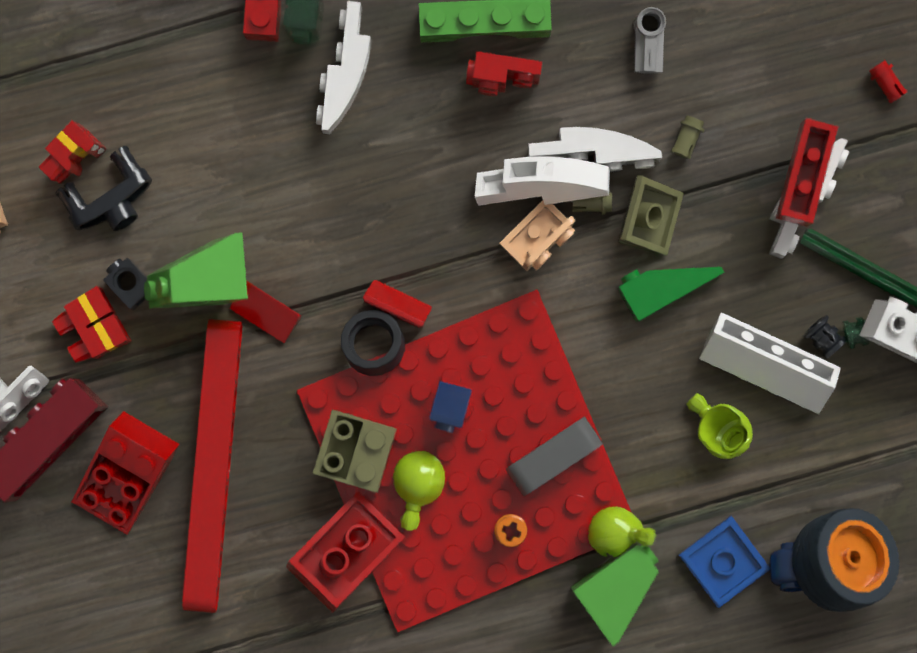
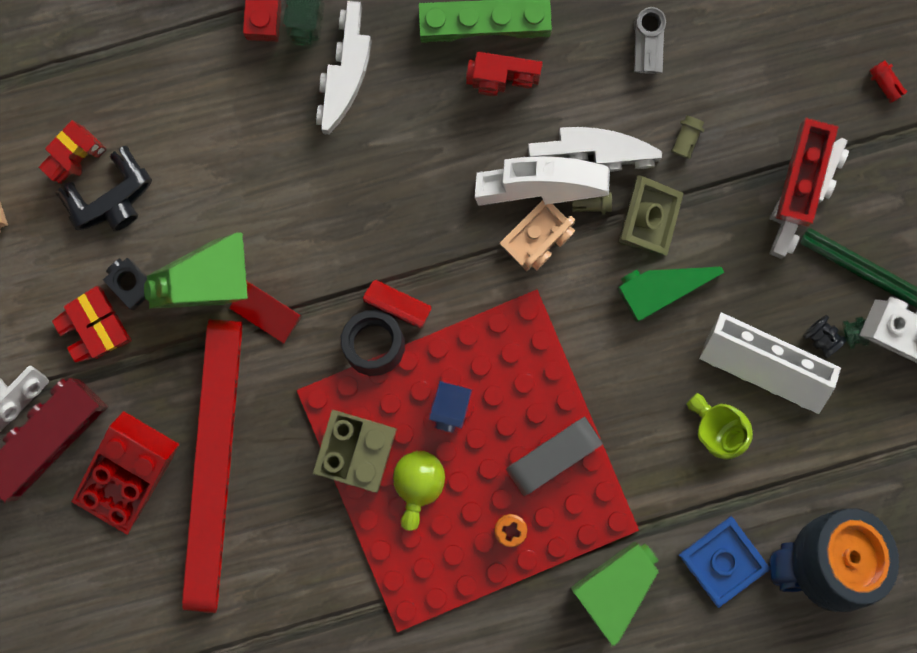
red slope [286,491,405,613] -> none
lime hair [588,507,656,557] -> none

